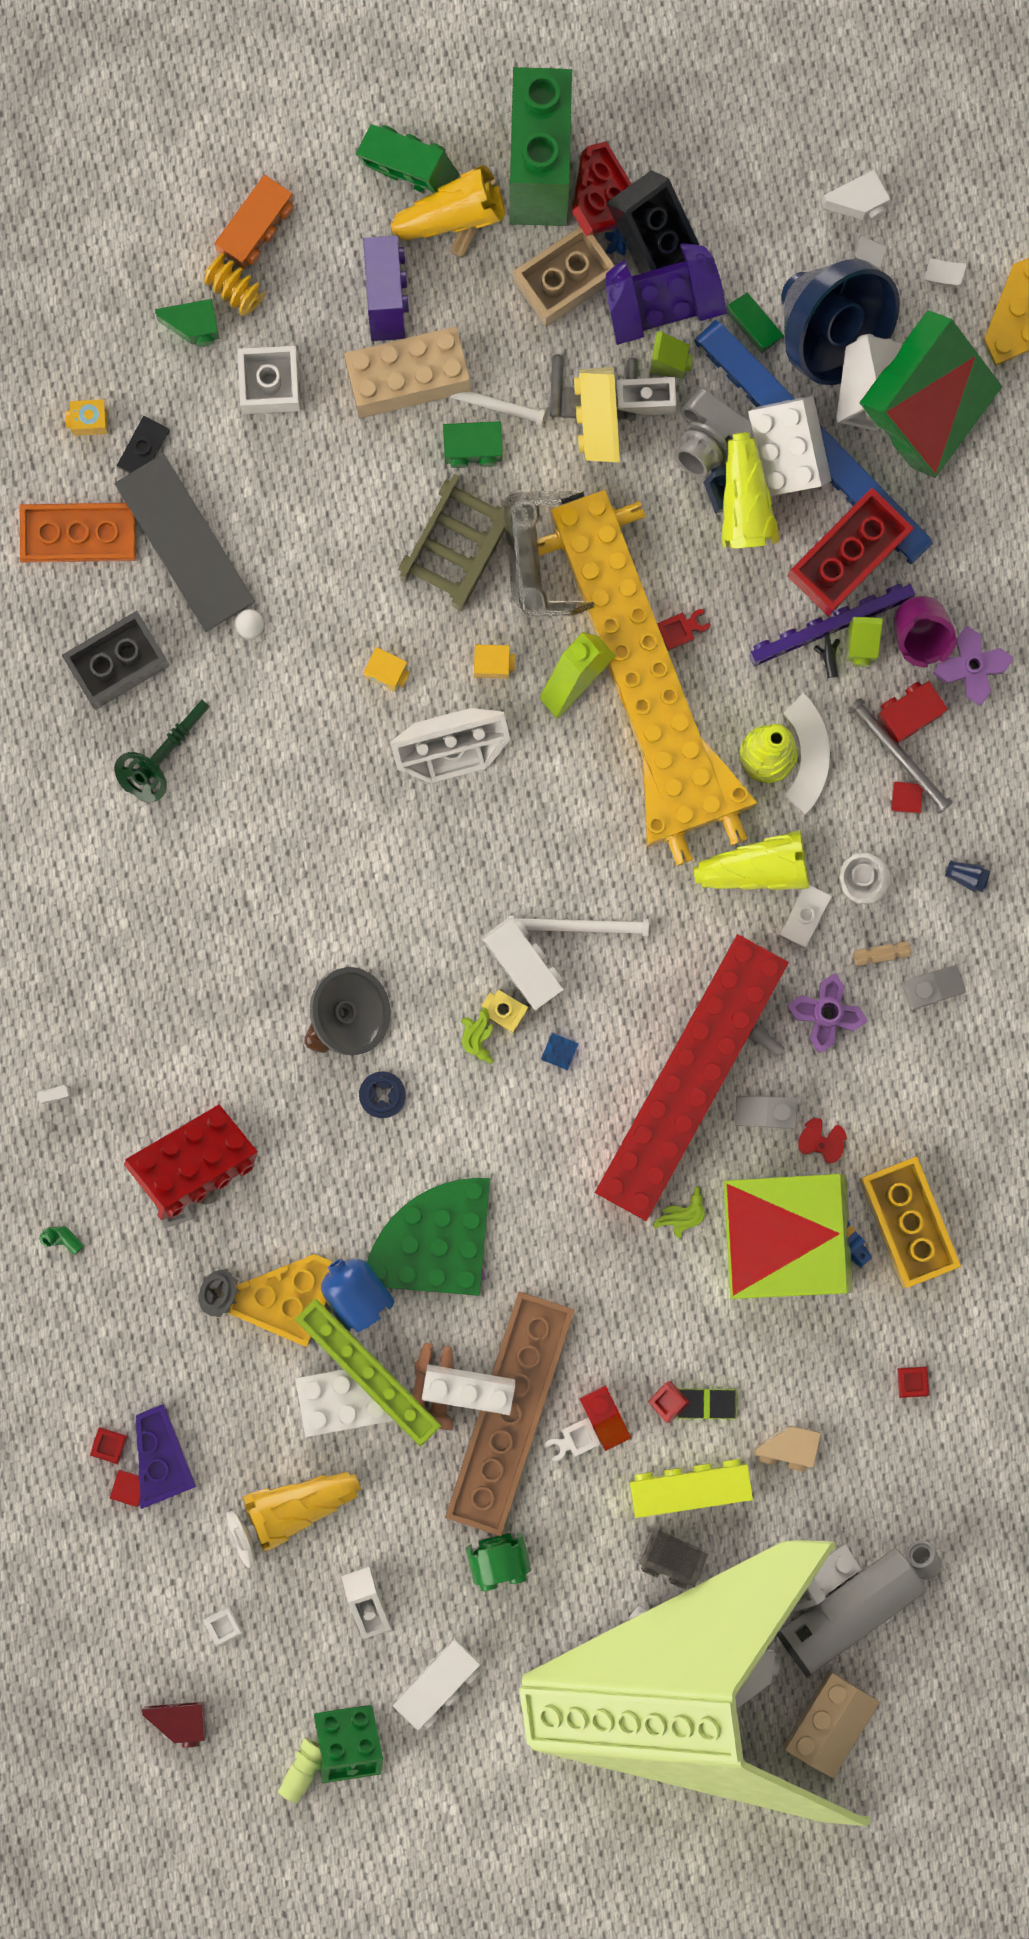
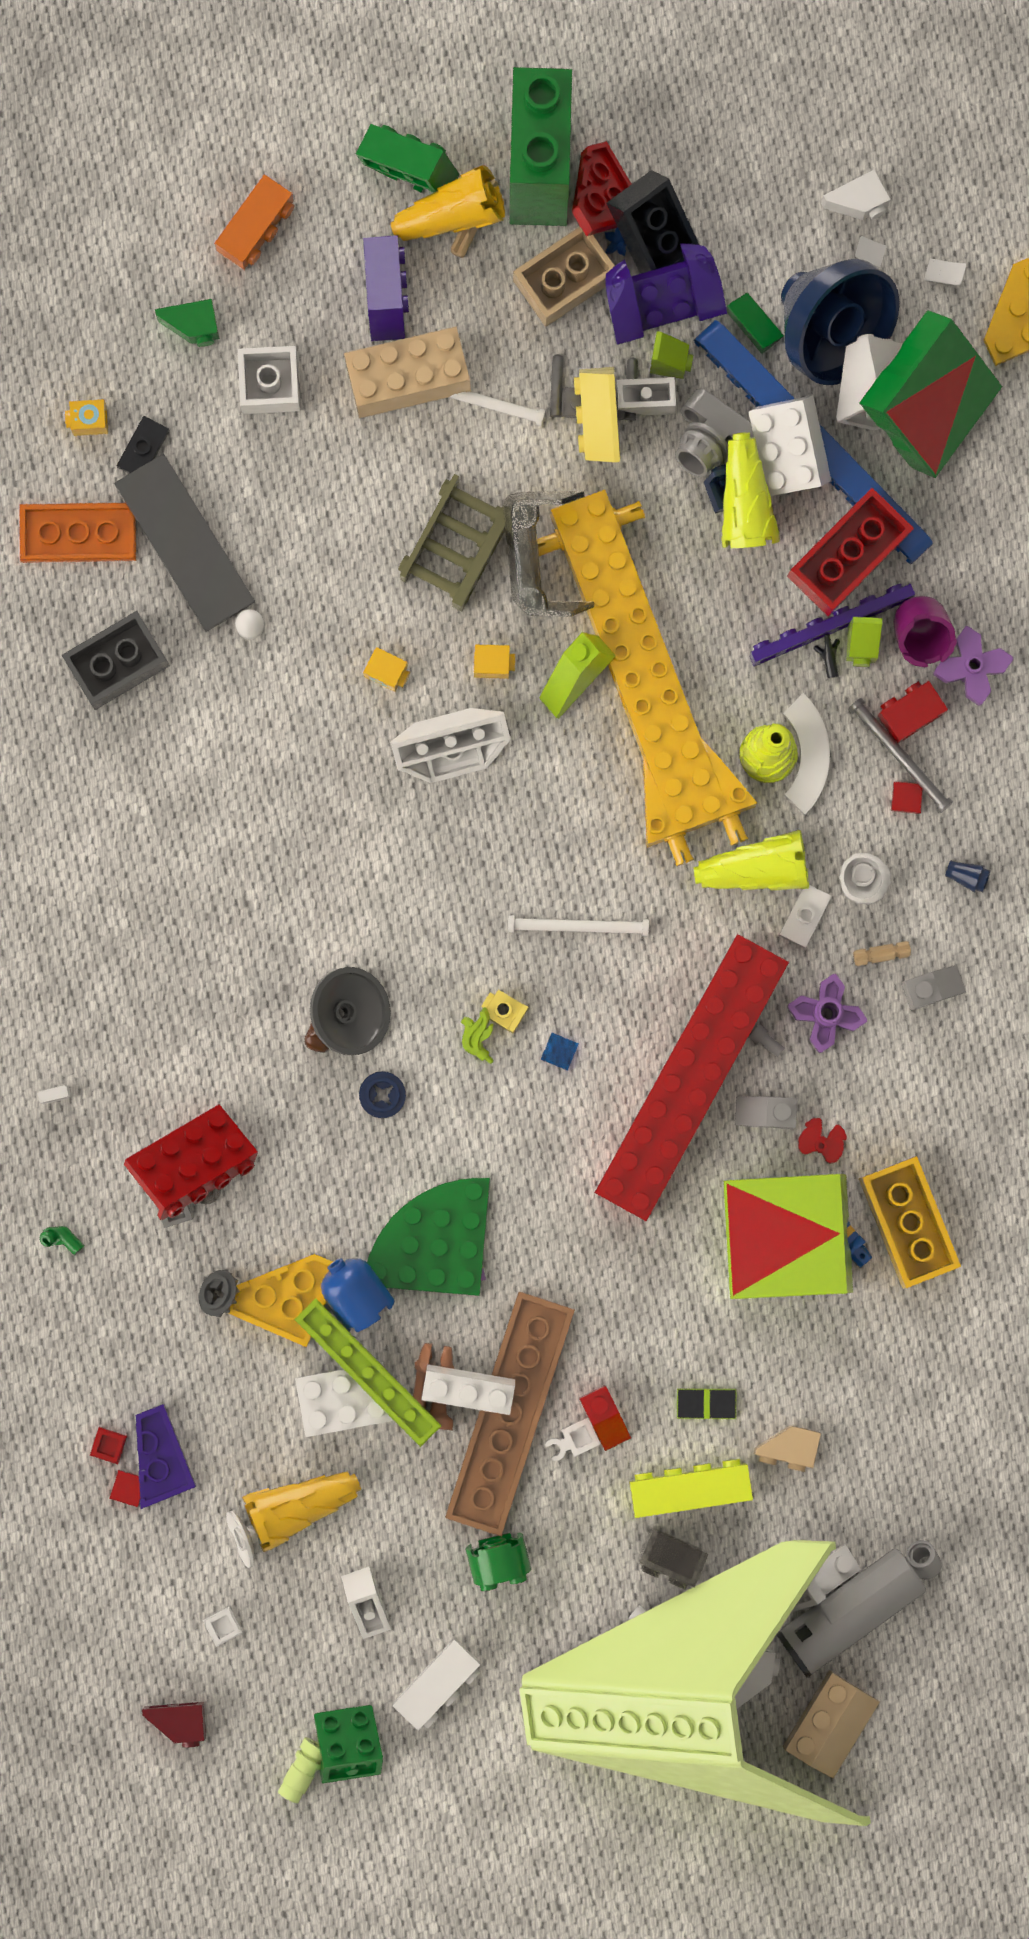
dark green dish [114,699,210,802] -> none
yellow piece [204,252,267,316] -> none
green brick [443,421,503,468] -> none
white brick [481,917,563,1010] -> none
red tile [648,1381,690,1423] -> none
lime piece [653,1186,705,1238] -> none
red plate [657,609,711,651] -> none
red tile [897,1366,929,1398] -> none

